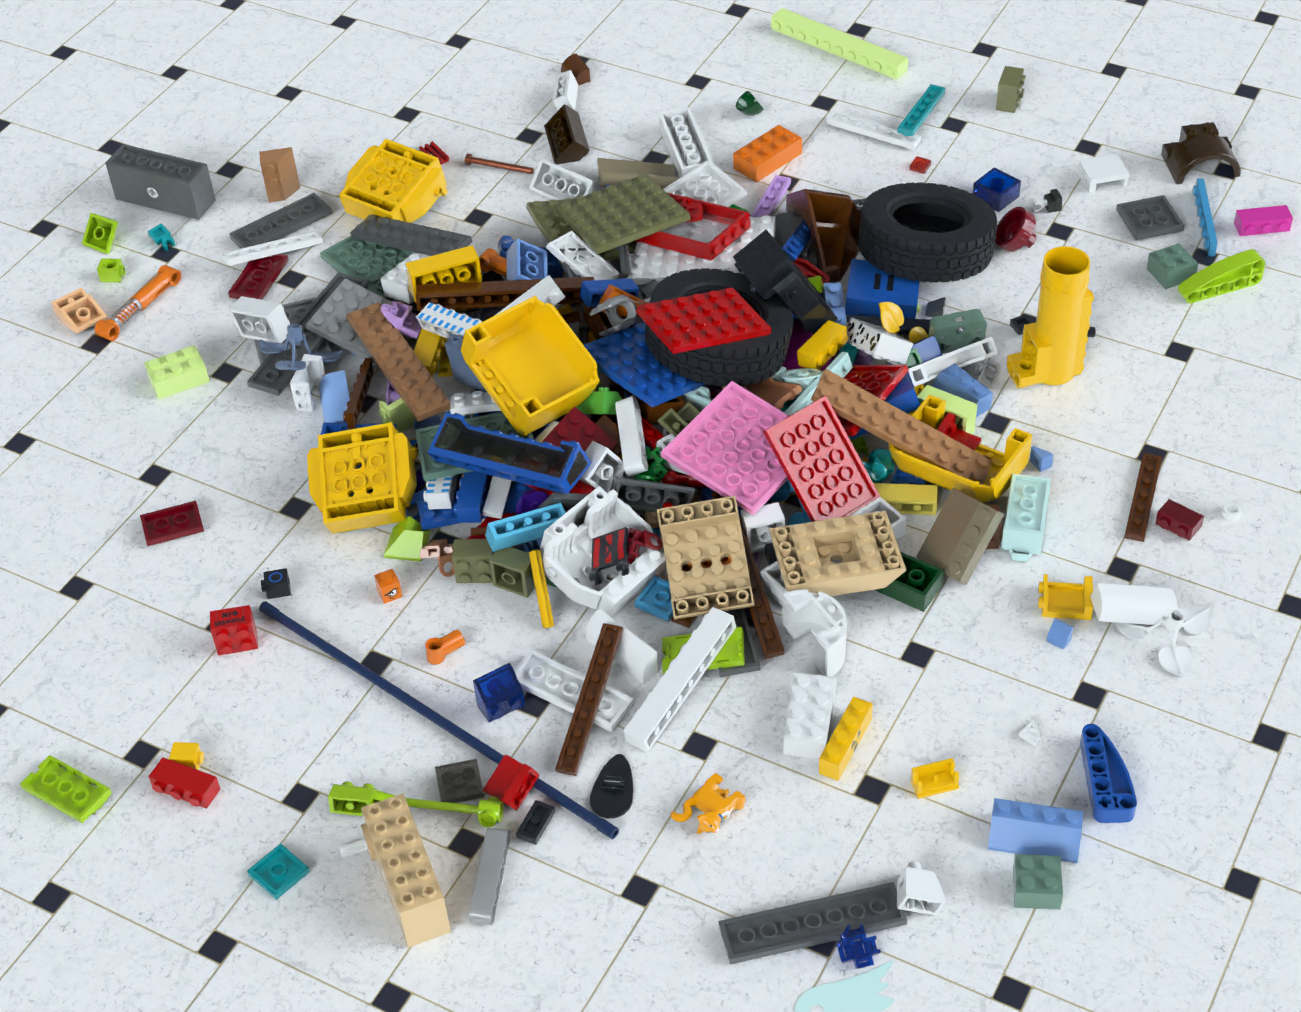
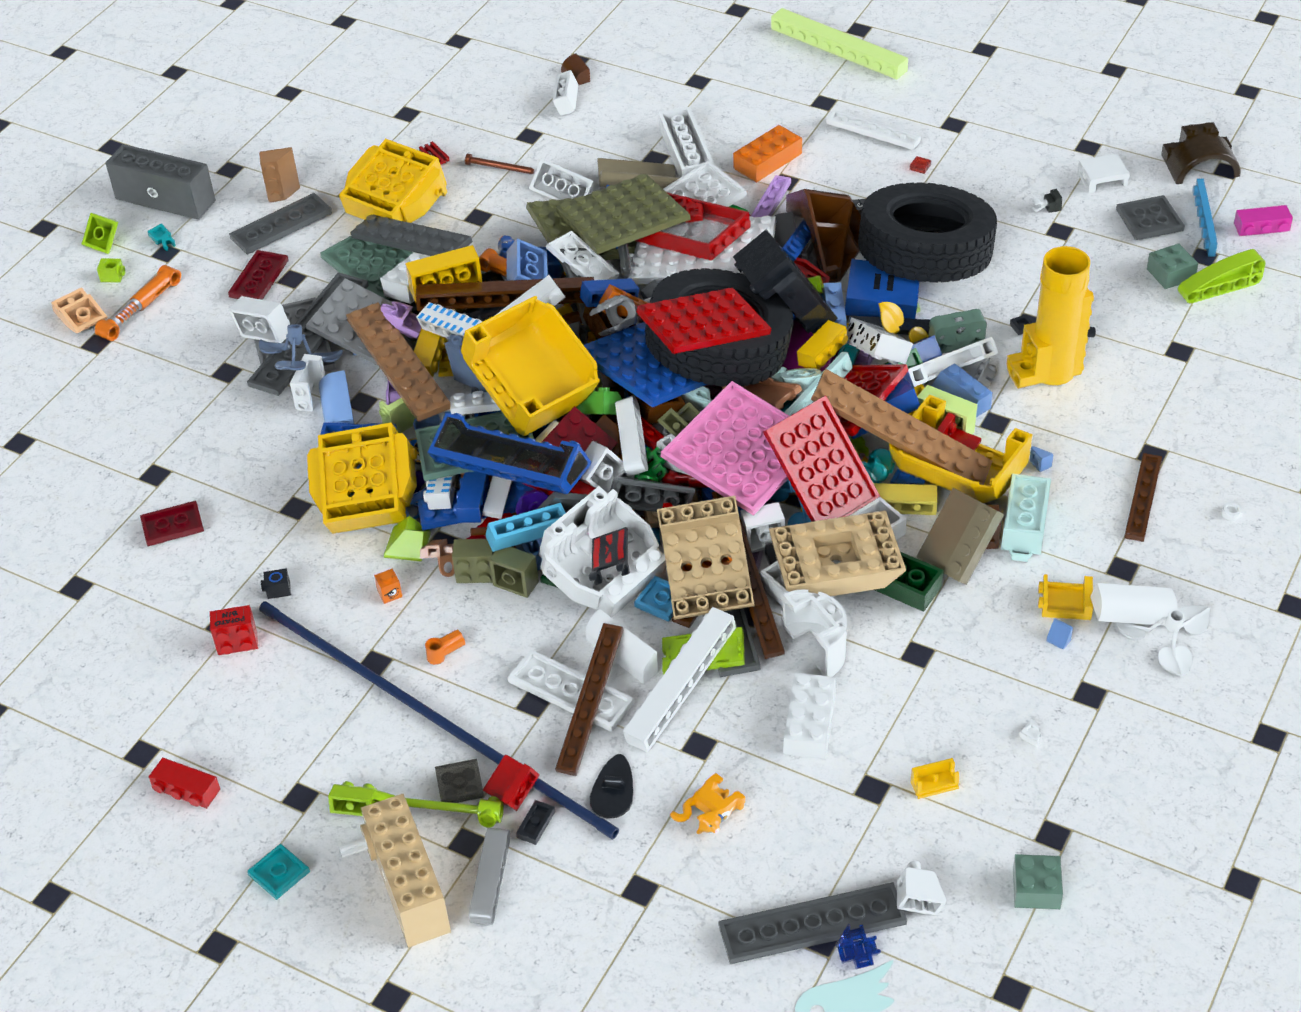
lime piece [20,755,112,823] -> none
yellowish green brick [144,345,210,399] -> none
yellow brick [169,742,204,770] -> none
white tile [222,231,323,266] -> none
reddish brown plate [343,358,374,429] -> none
clear blue slope [473,663,525,723] -> none
yellow axle [529,550,554,628] -> none
dark brown slope [544,104,589,165] -> none
dark red piece [628,528,663,564] -> none
dark green helmet [736,91,764,116] -> none
yellow brick [819,696,873,781] -> none
teal plate [897,84,946,137] -> none
dark grey slope [925,297,946,317] -> none
clear blue brick [973,167,1021,212] -> none
medium blue slope [988,798,1084,863] -> none
dark red piece [995,207,1037,252] -> none
olive brick [996,66,1026,113] -> none
blue beam [1080,724,1137,823] -> none
dark red brick [1155,499,1204,541] -> none

